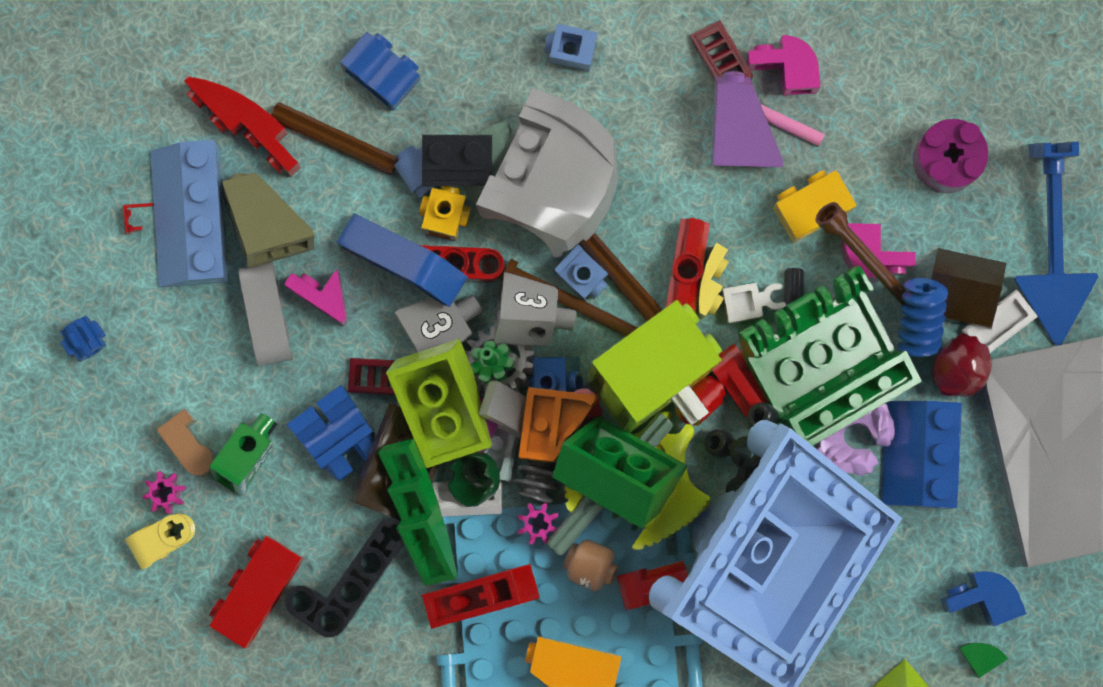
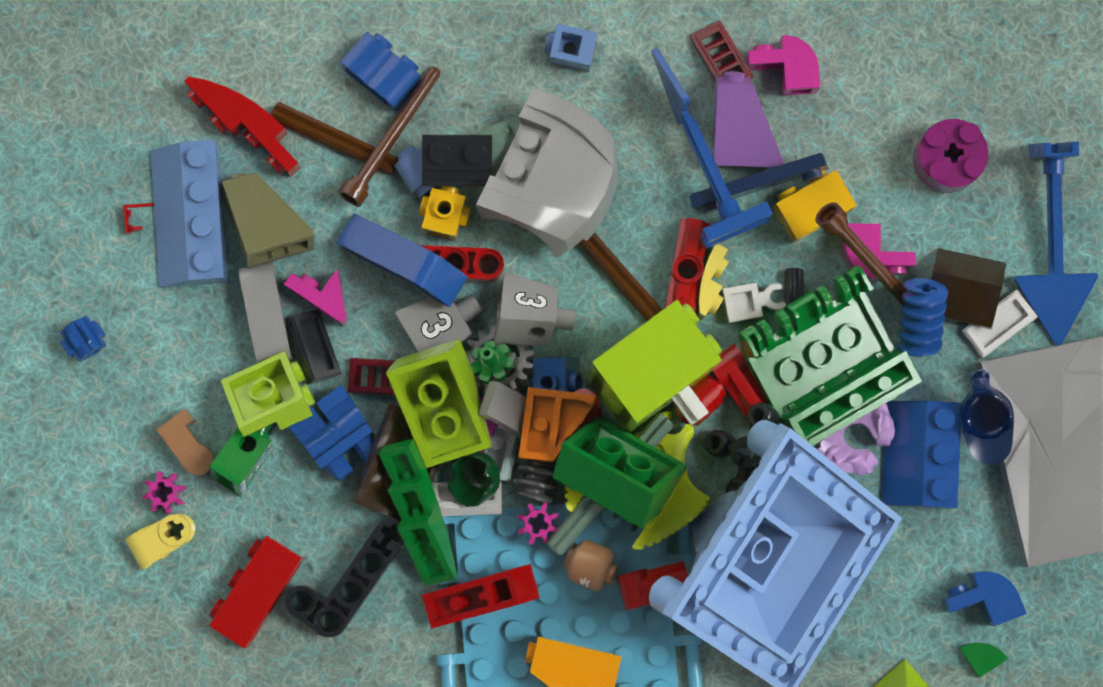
reddish brown bar [500,259,638,337] -> none
medium blue brick [554,245,608,301] -> none
bright pink bar [761,104,825,146] -> none
dark red hair [930,334,992,397] -> none
none -> lime plate [220,351,315,437]
none -> black tile [285,309,342,385]
none -> reddish brown piece [337,66,440,207]
none -> blue piece [651,48,773,249]
none -> dark blue plate [689,153,829,214]
none -> clear blue hair [959,369,1014,465]

